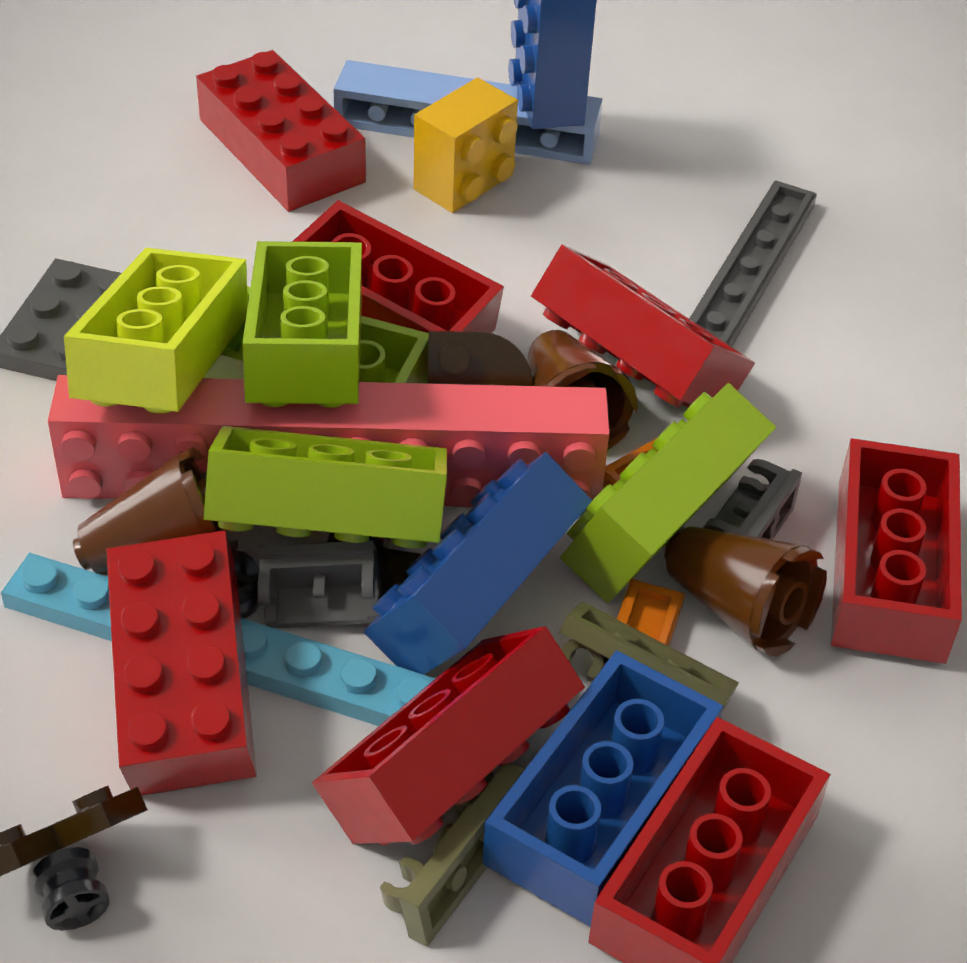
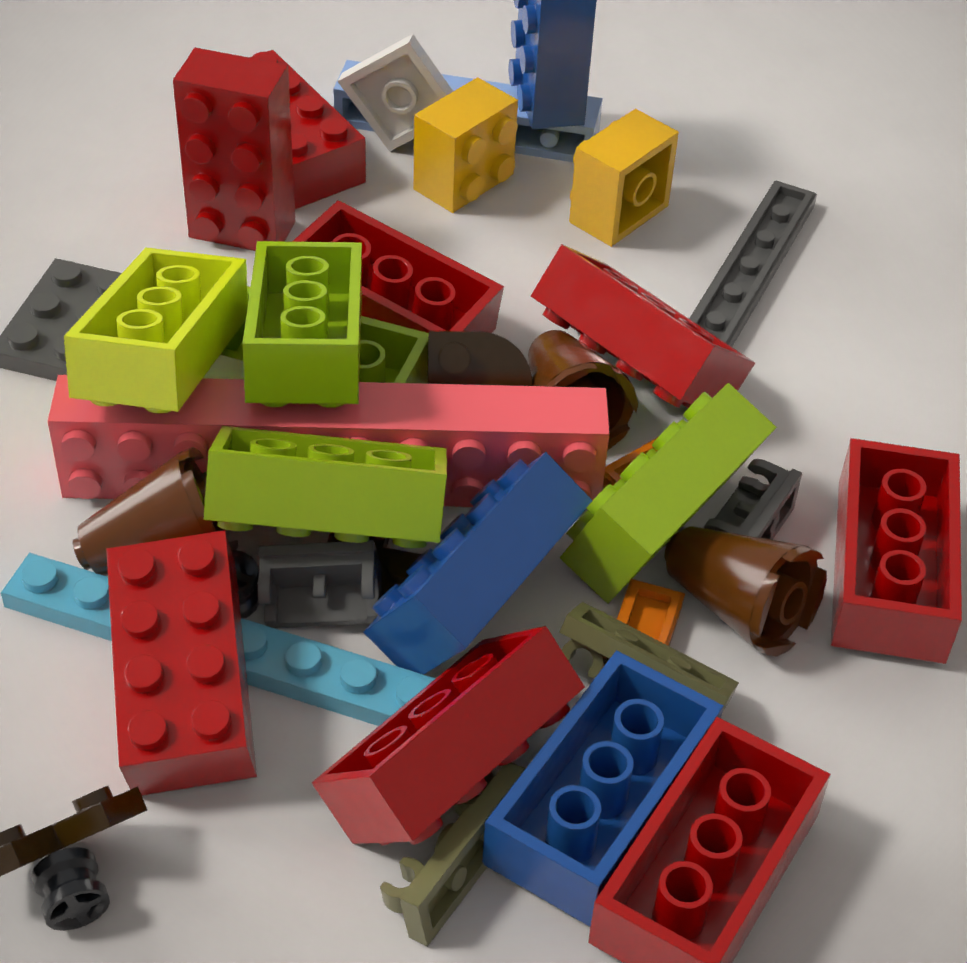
none -> red brick [173,47,296,251]
none -> white plate [338,34,453,151]
none -> yellow brick [569,108,679,247]

